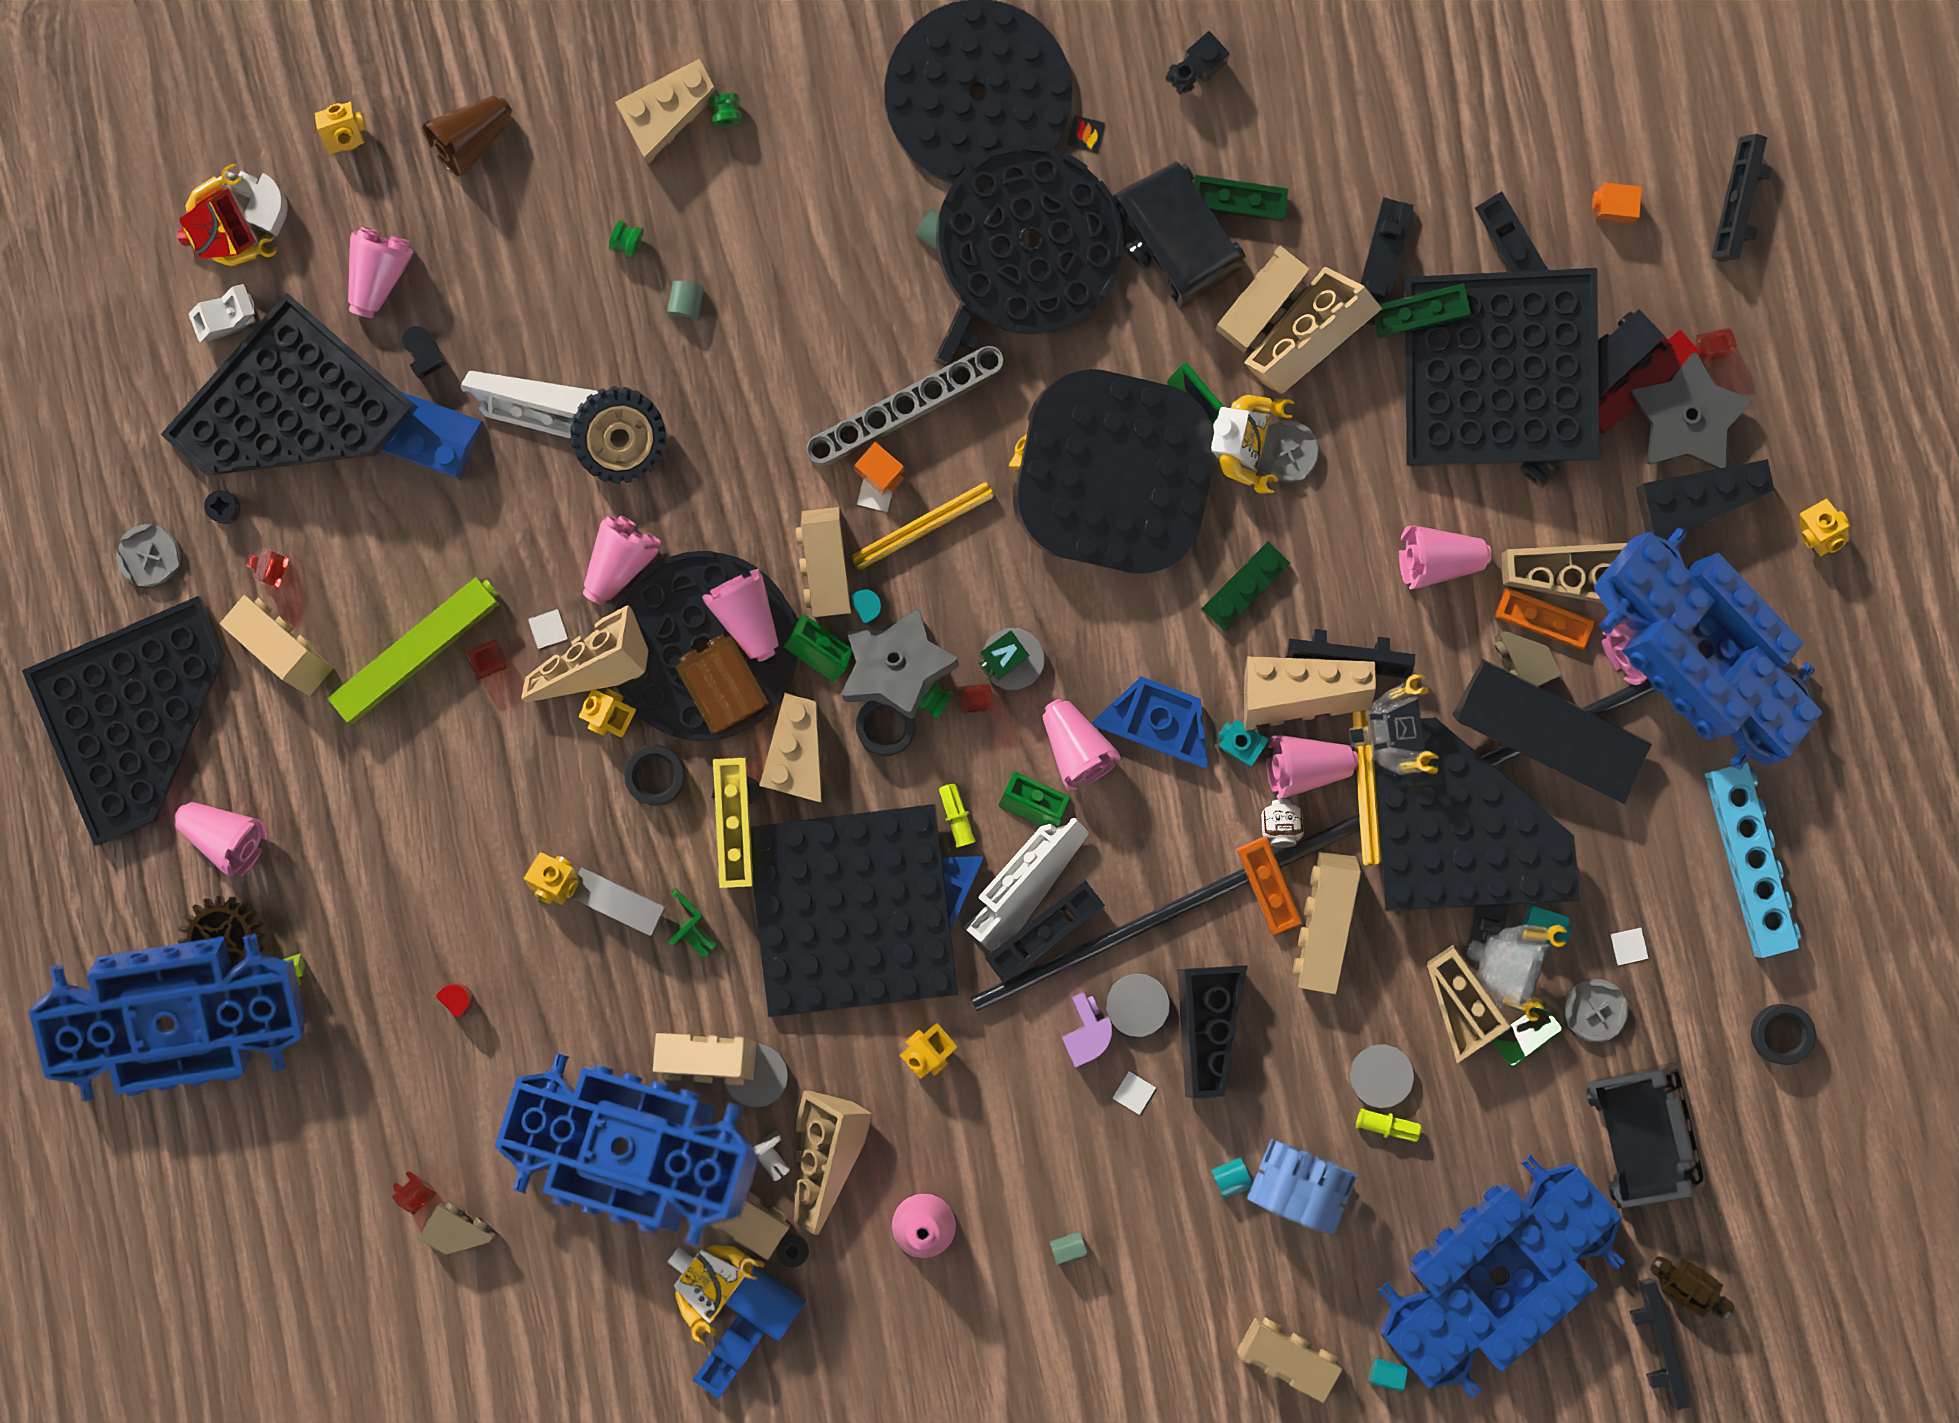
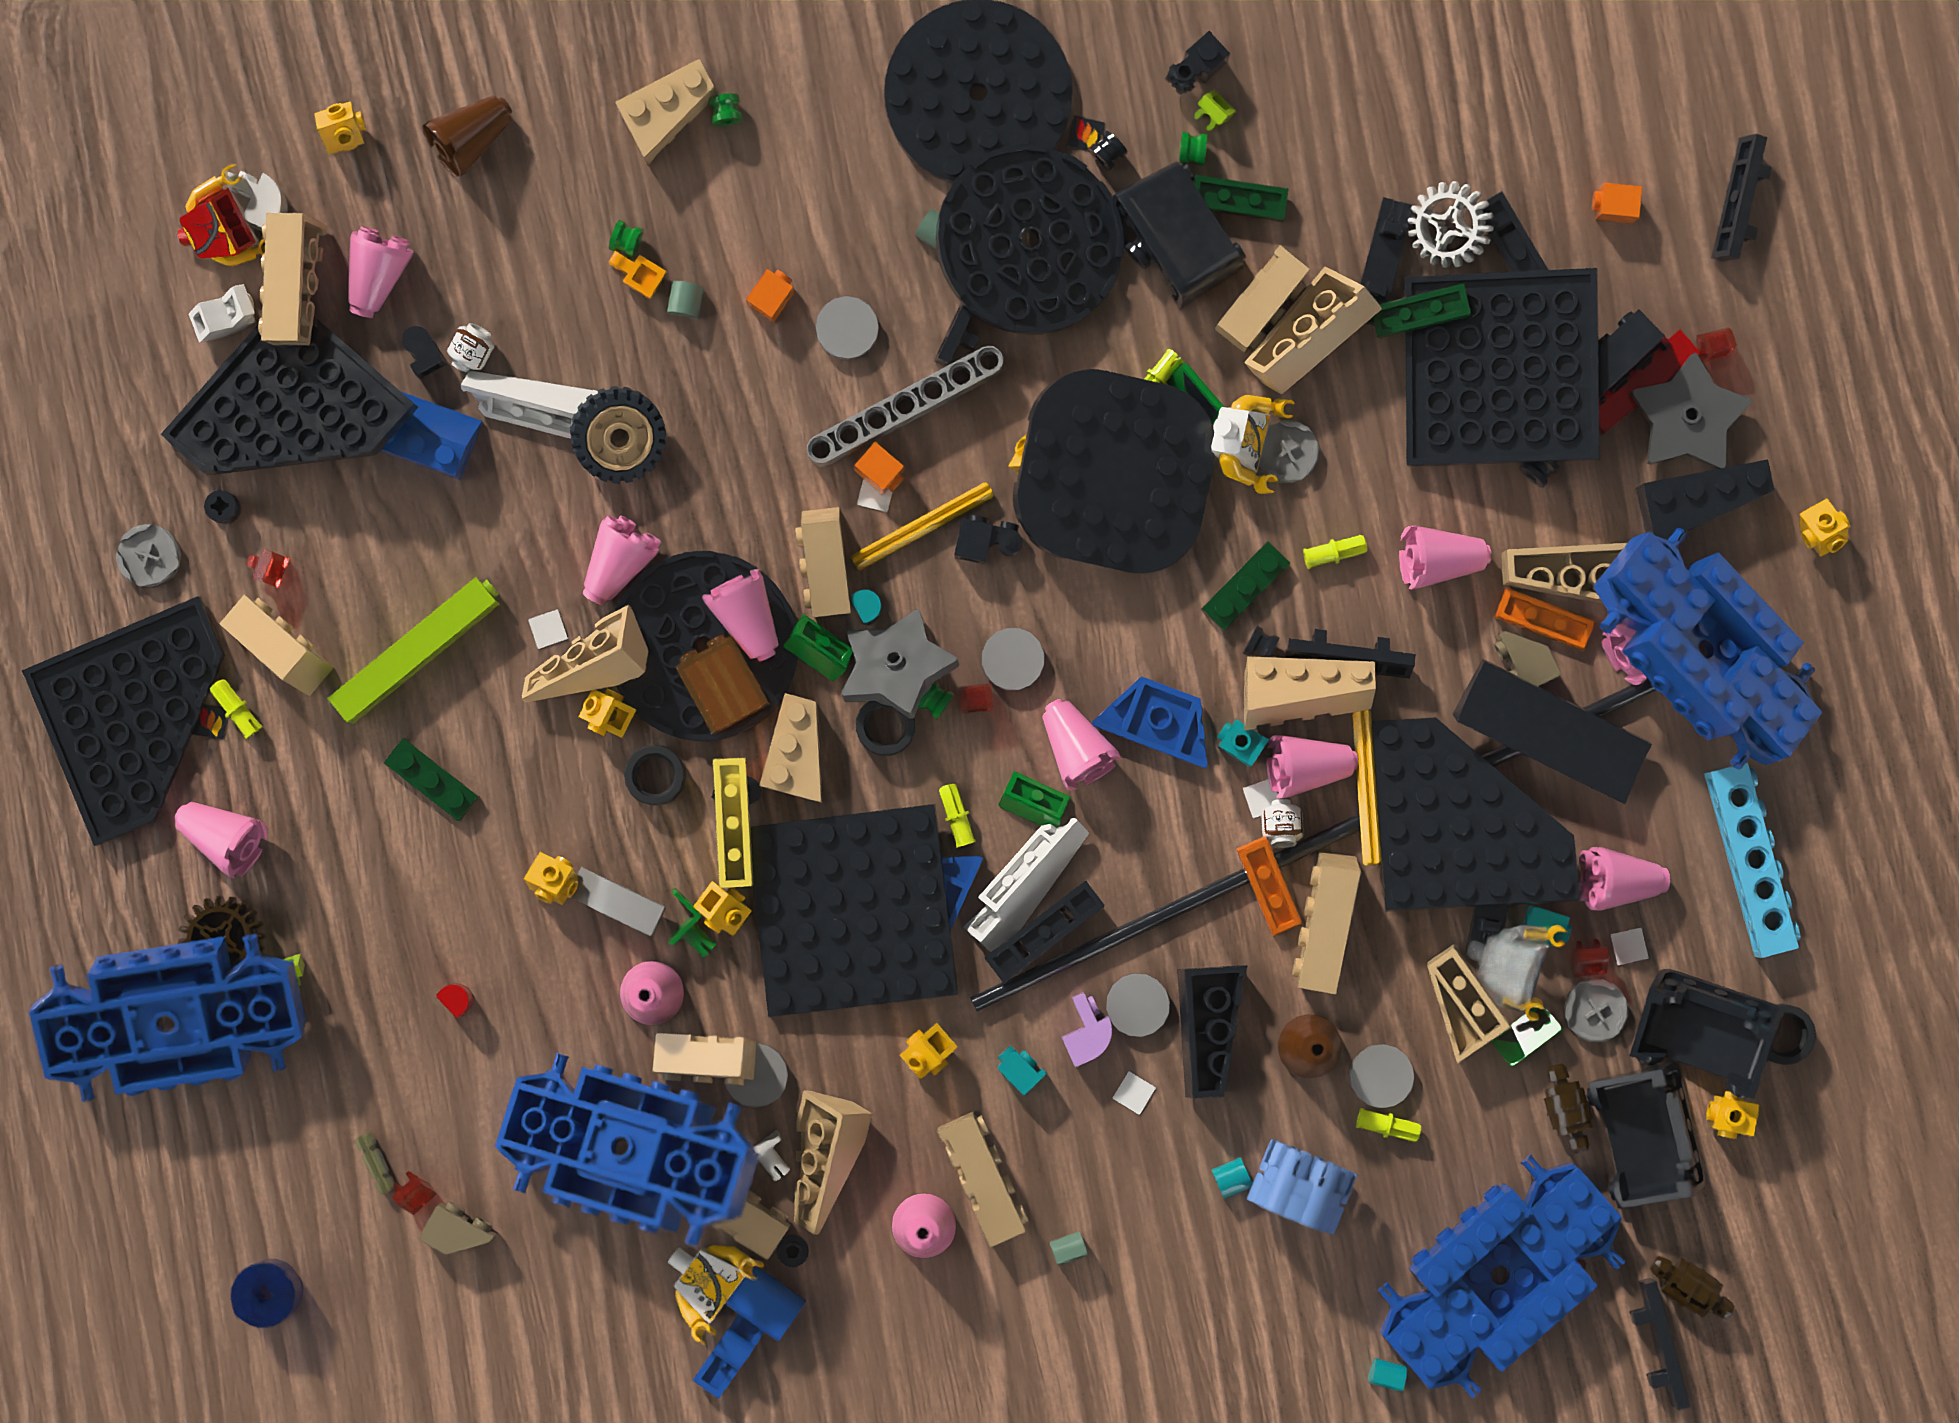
clear red brick [466,639,508,680] -> none
dark green brick [978,630,1030,681] -> none
tan wedge [1237,1317,1342,1403] -> none
torso [1349,675,1439,775] -> none
none -> black sticker [193,704,227,739]
none -> neon yellow axle [210,679,263,739]
none -> clear blue brick [231,1259,303,1328]
none -> tan wedge [258,213,327,345]
none -> olive axle [355,1132,396,1194]
none -> dark green plate [383,738,480,822]
none -> white head [447,323,494,373]
none -> light orange plate [609,251,667,300]
none -> bright pink cone [620,961,684,1025]
none -> yellow brick [693,881,752,936]
none -> orange brick [746,269,795,323]
none -> light grey tile [815,296,879,360]
none -> tan wedge [938,1112,1029,1247]
none -> black brick [954,515,1022,565]
none -> teal brick [997,1045,1047,1096]
none -> black wheel [1088,130,1128,171]
none -> neon yellow axle [1144,349,1184,385]
none -> green wheel [1179,132,1207,166]
none -> lime tile [1194,90,1237,131]
none -> black wheel [1242,626,1280,657]
none -> white sticker [1242,780,1278,818]
none -> reddish brown cone [1277,1014,1342,1078]
none -> neon yellow axle [1303,535,1367,569]
none -> white gear [1408,181,1494,268]
none -> dark brown piece [1544,1063,1593,1154]
none -> clear red tile [1572,939,1610,977]
none -> bright pink cone [1578,847,1670,910]
none -> black windscreen [1629,969,1784,1099]
none -> yellow brick [1706,1091,1759,1139]

